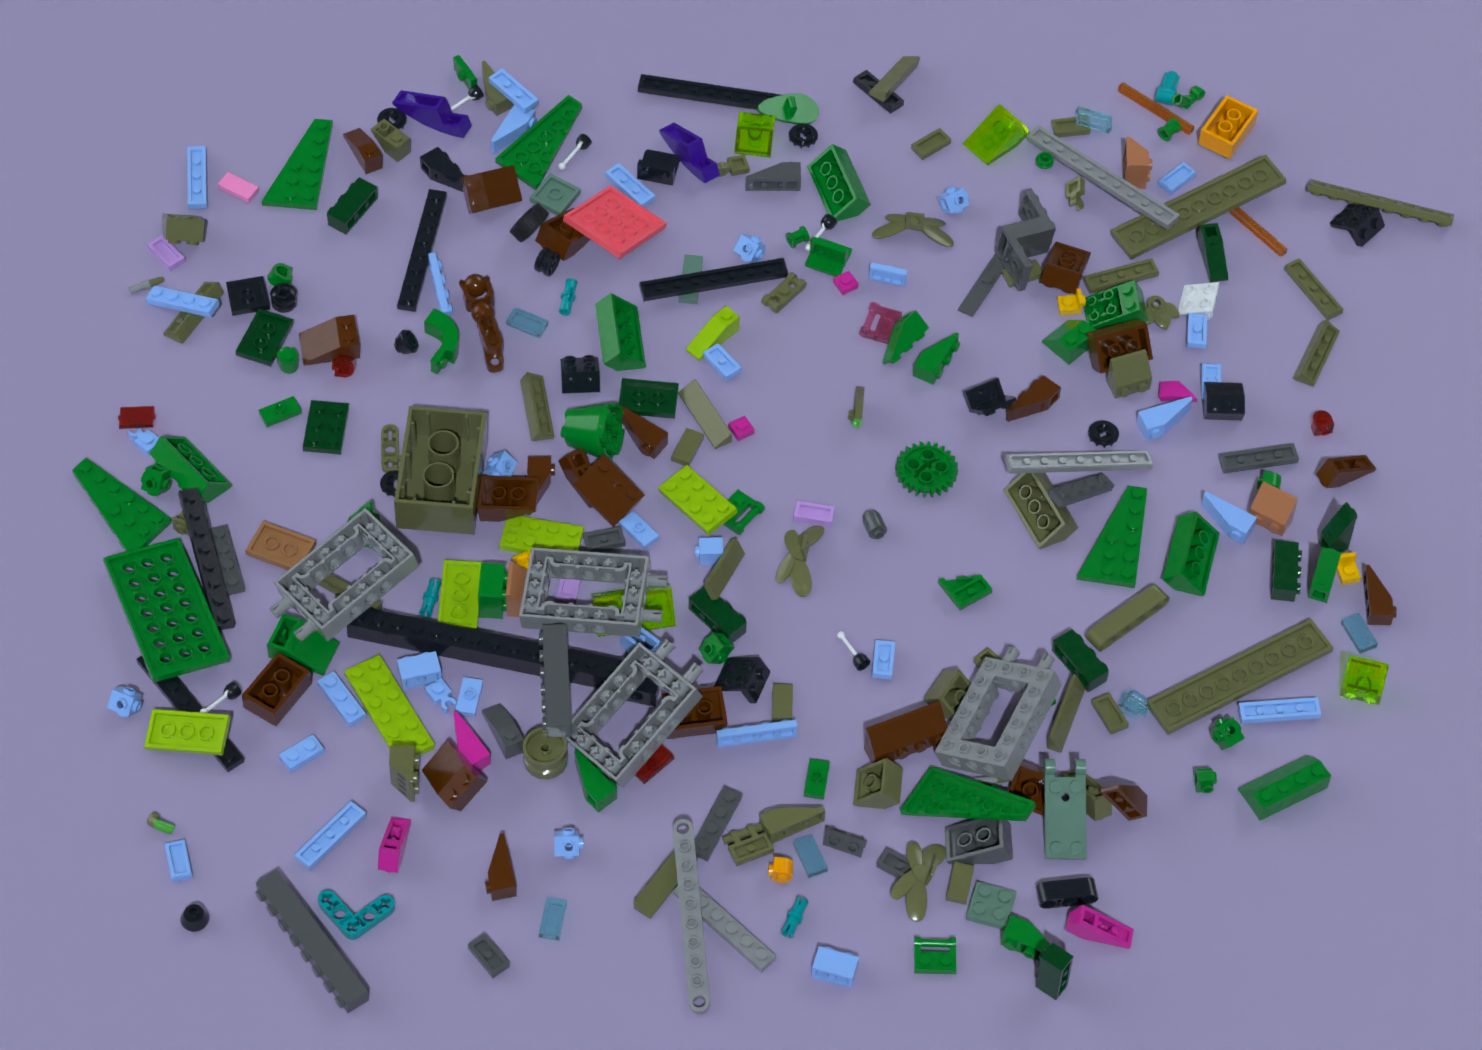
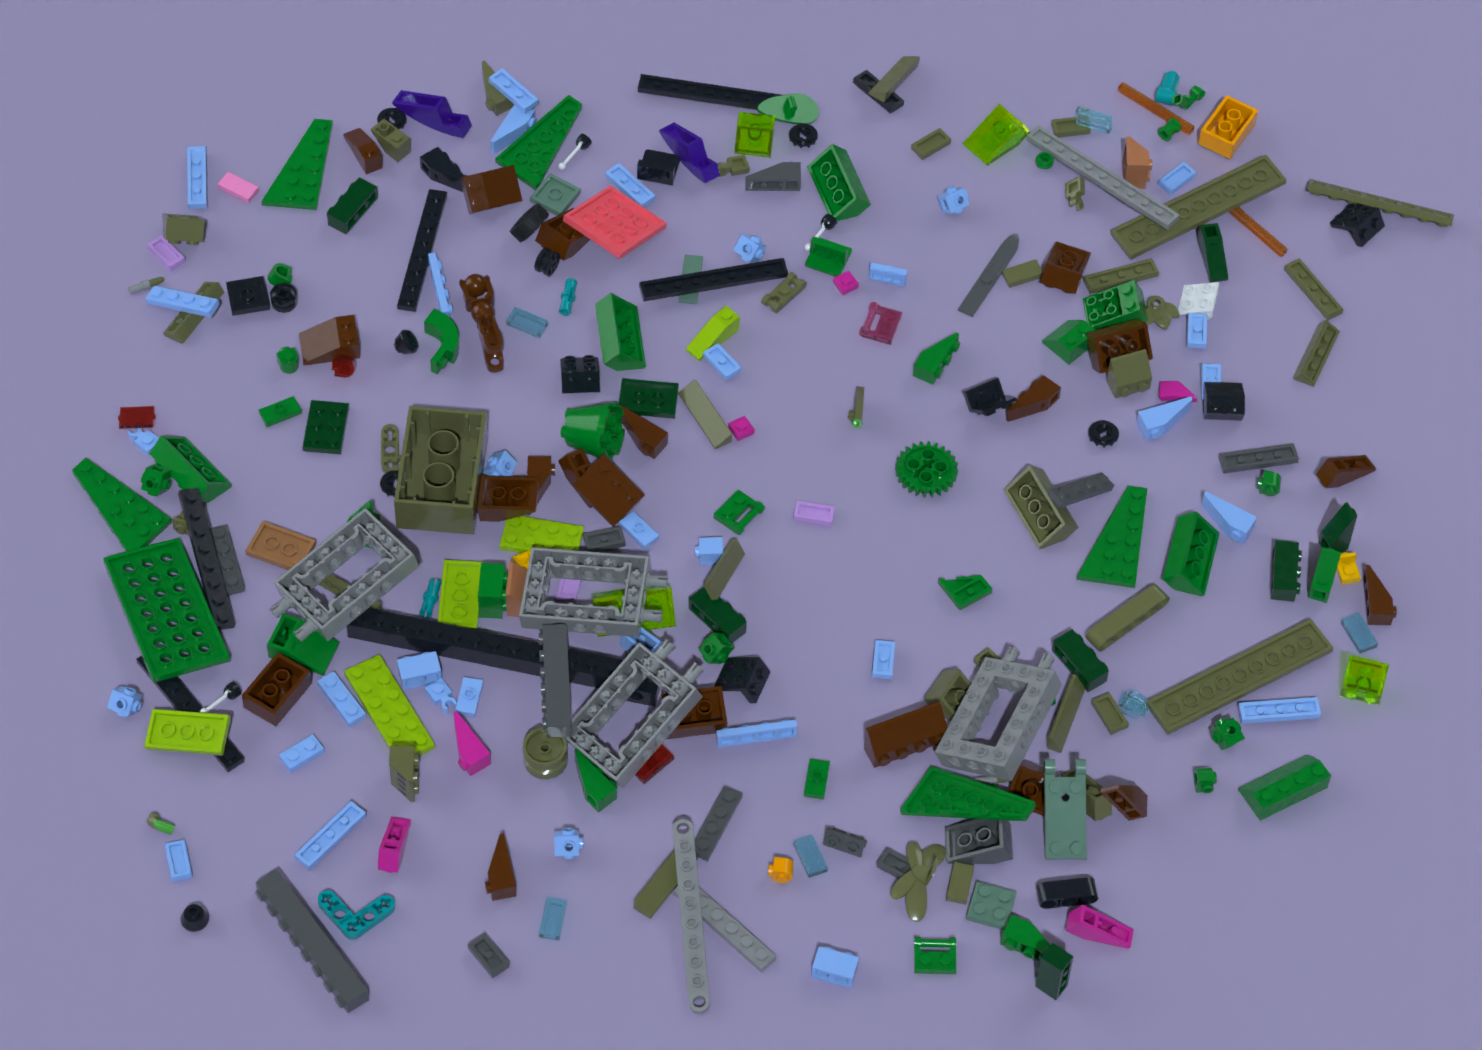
dark green plate [235,309,294,367] -> none
reddish brown slope [422,740,487,811] -> none
black hinge [451,85,484,111] -> none
green plate [453,55,477,89] -> none
dark grey slope [482,703,524,759] -> none
olive slope [520,372,555,441] -> none
lime plate [658,465,738,536] -> none
olive tile [671,428,704,466] -> none
olive plate [722,823,774,867] -> none
olive slope [759,807,825,844] -> none
olive tile [772,684,793,722] -> none
olive piece [775,525,824,597] -> none
teal pin [781,897,809,938] -> none
green bush [786,226,810,248] -> none
black hinge [837,631,870,671] -> none
olive slope [853,758,903,809] -> none
dark grey brick [863,510,887,539] -> none
olive piece [872,212,954,247] -> none
green slope [882,310,929,365] -> none
dark grey bracket [994,188,1056,291] -> none
light grey tile [1004,450,1153,474] -> none
yellow bracket [1057,288,1086,315] -> none
nougat slope [1249,481,1298,536] -> none
clear red plate [1311,410,1334,436] -> none

